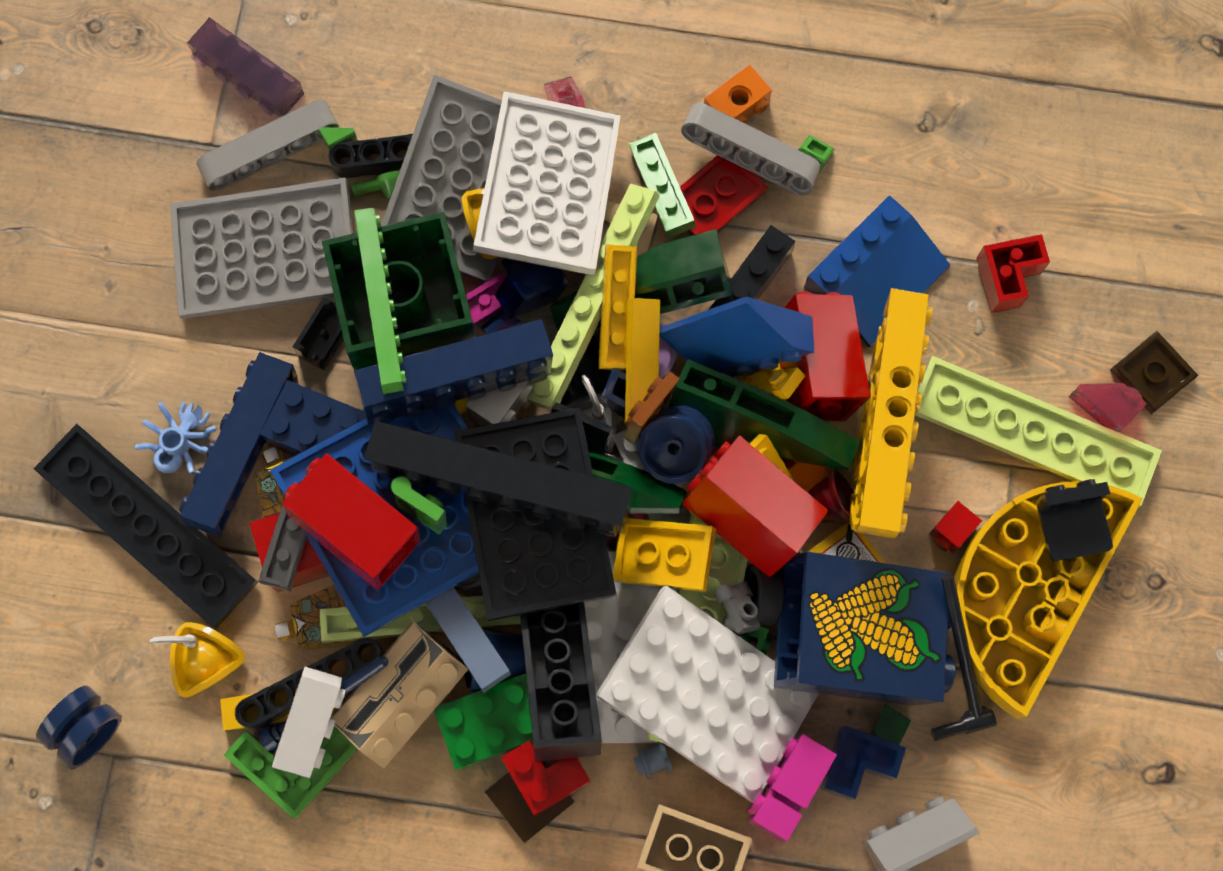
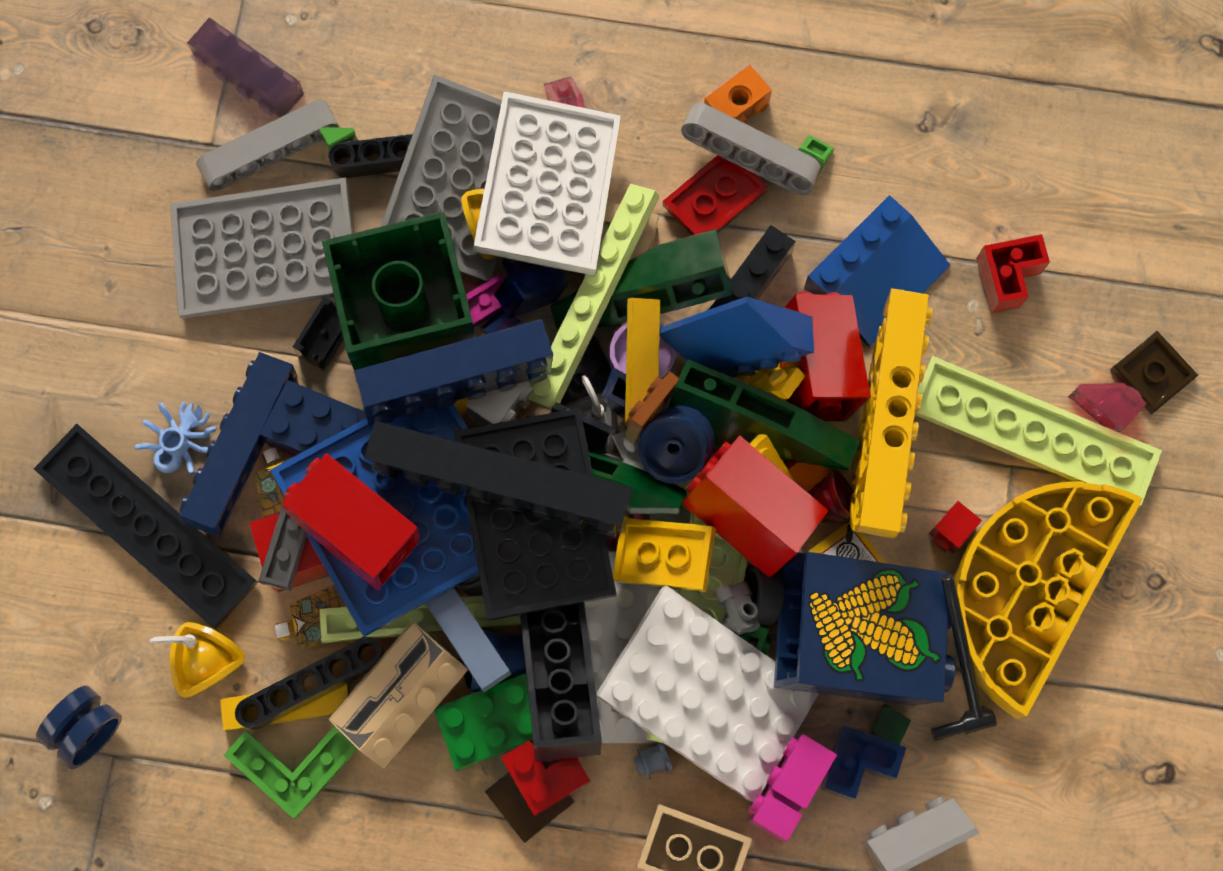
dark blue piece [258,656,388,753] -> none
white brick [272,667,346,778] -> none
bright green bar [352,171,400,200] -> none
bright green piece [354,208,406,394] -> none
bright green plate [391,477,447,534] -> none
yellow tile [599,244,637,371] -> none
plate [629,133,696,238] -> none
black bracket [1035,479,1113,561] -> none

